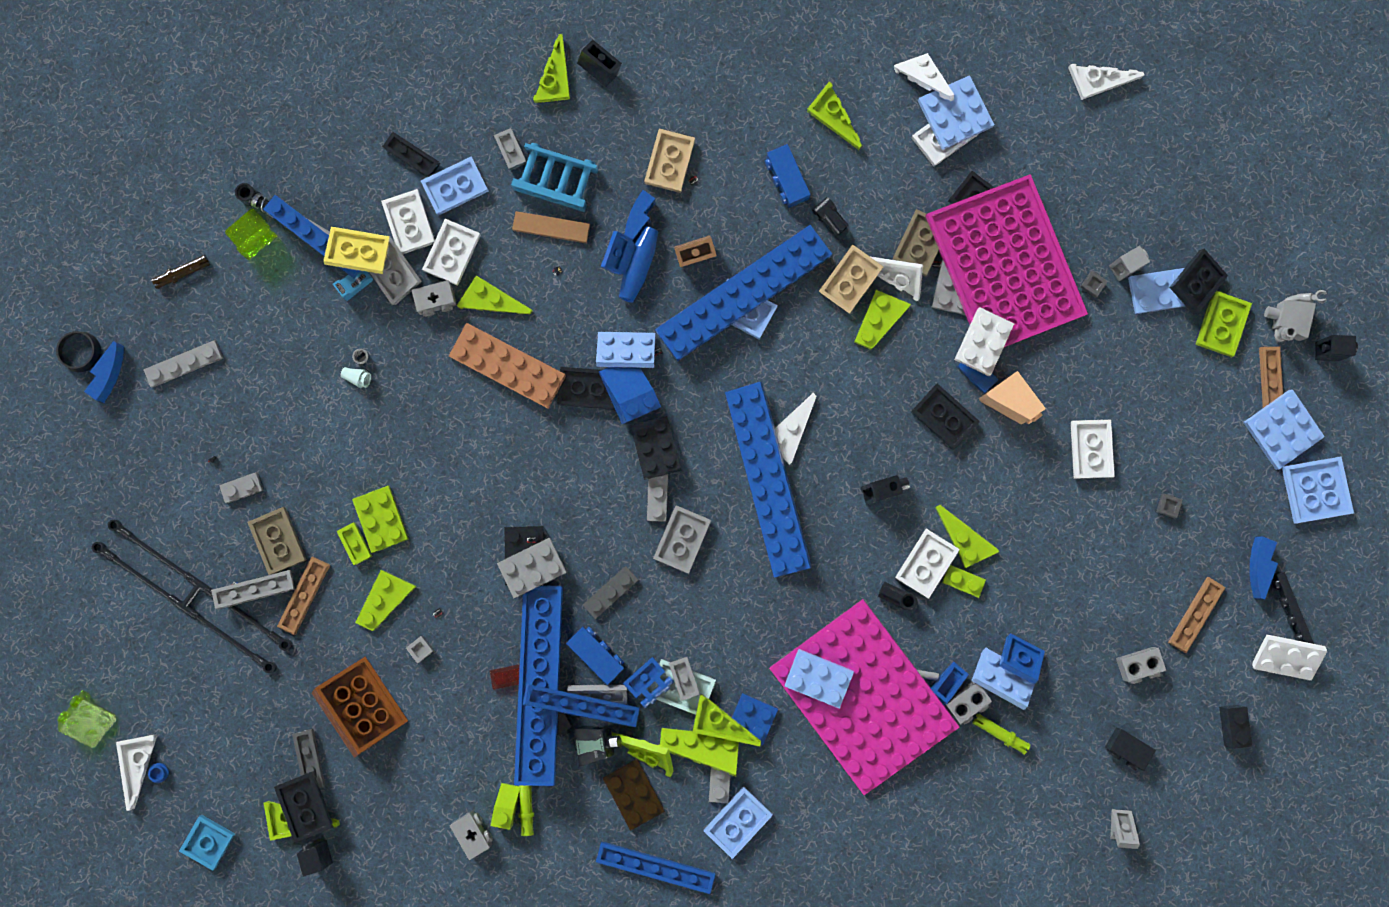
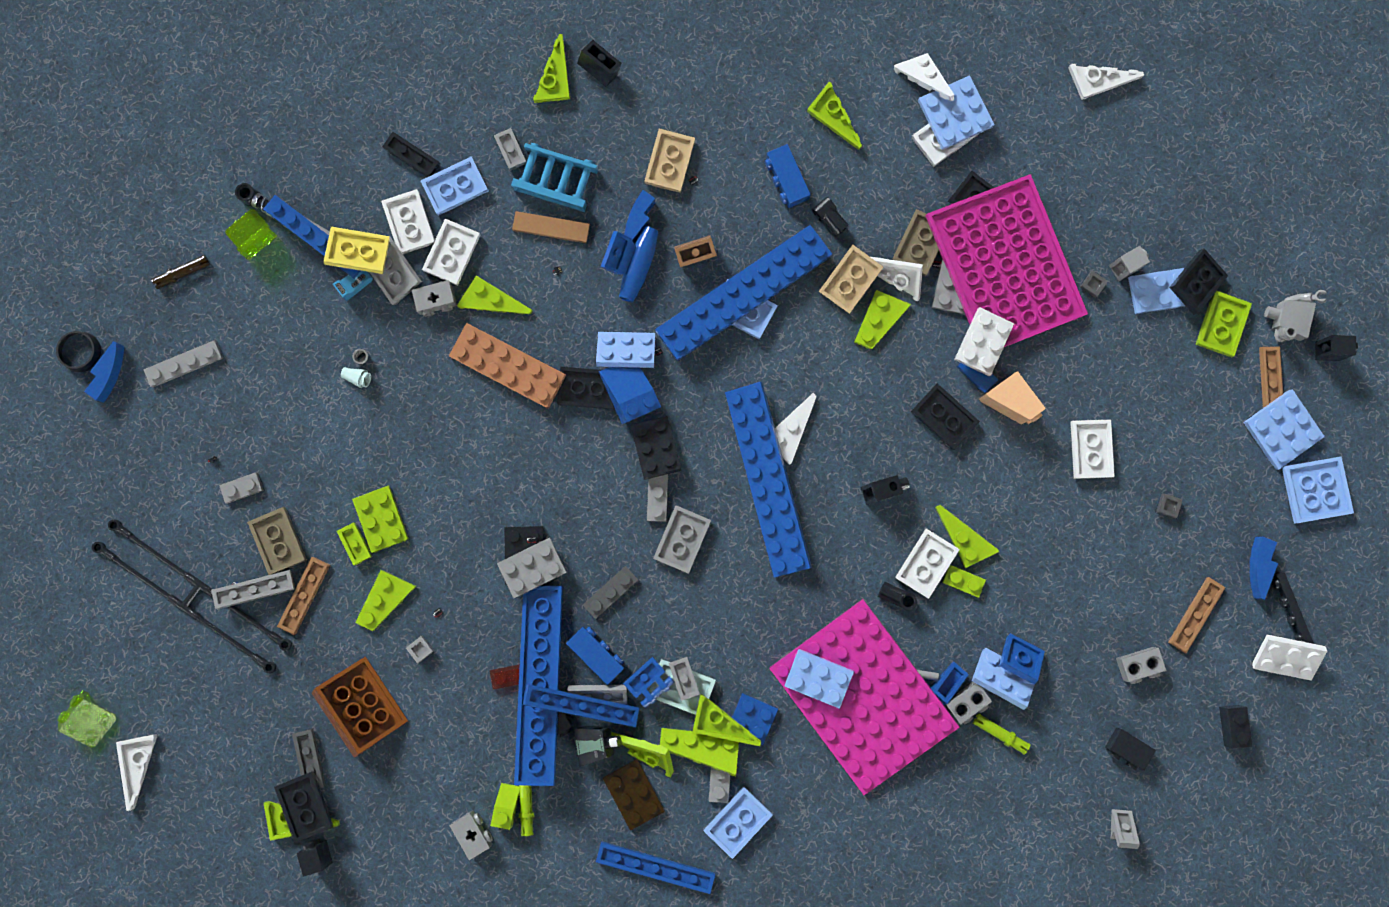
blue plate [148,763,169,783] -> none
dark azure plate [179,815,235,871] -> none

